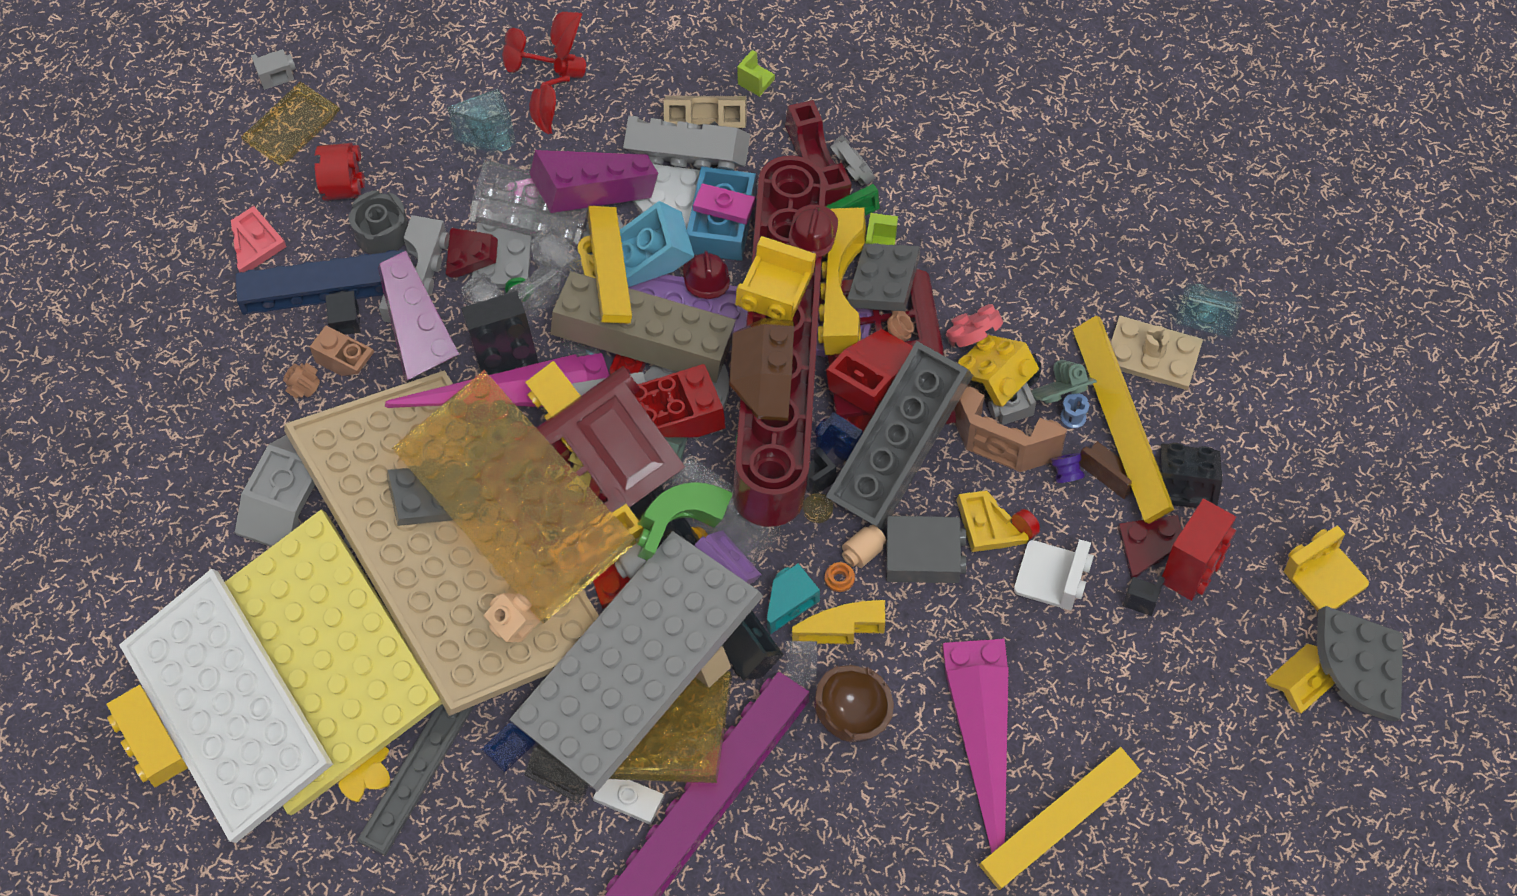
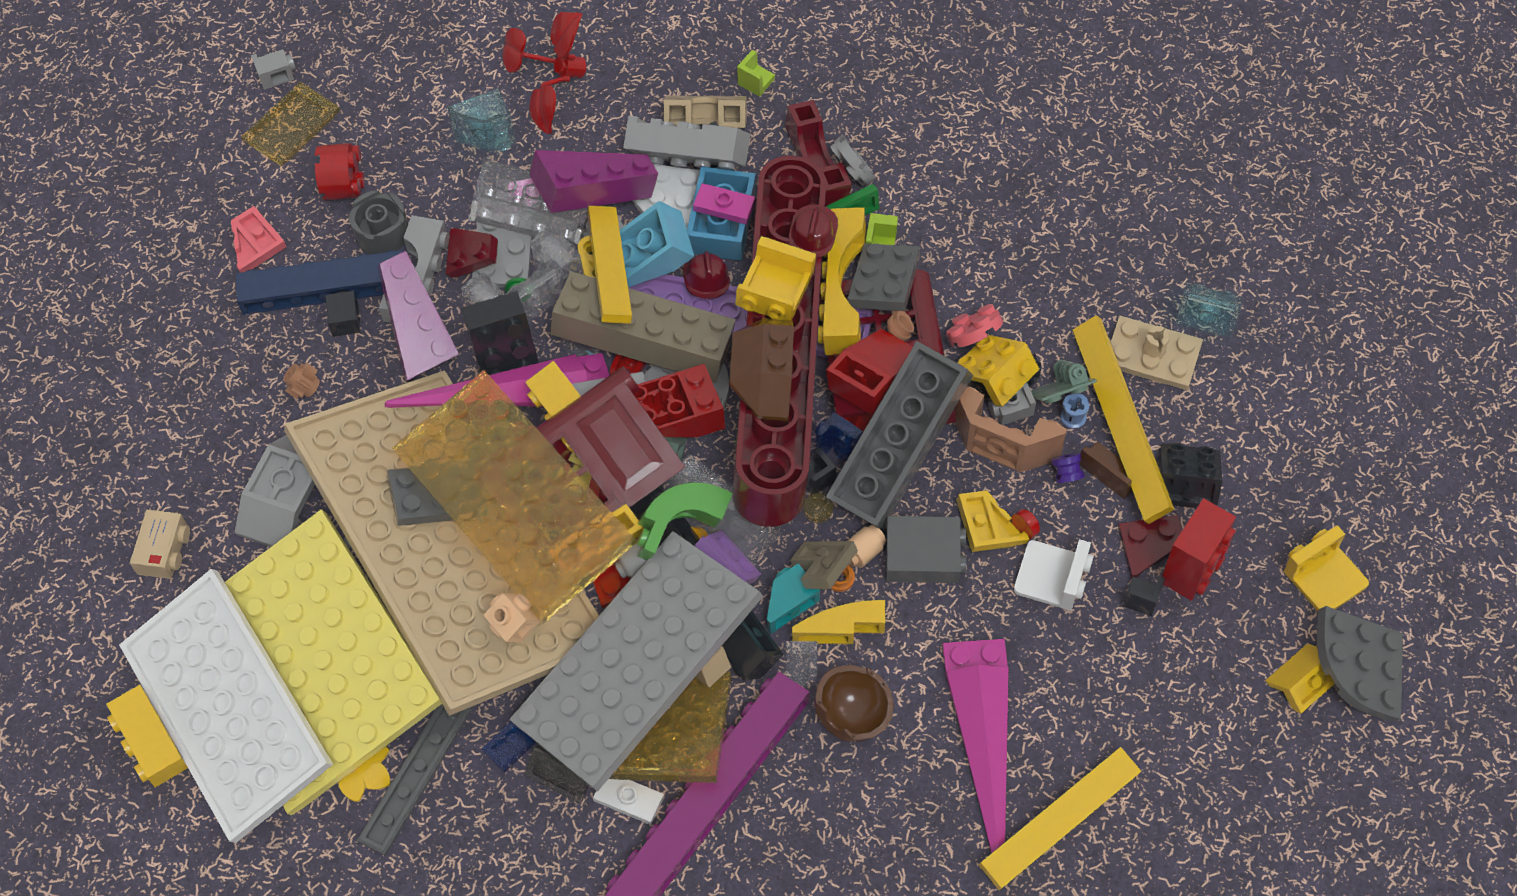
nougat slope [310,326,374,376] -> none
none -> tan brick [130,510,190,579]
none -> dark tan plate [790,541,858,590]

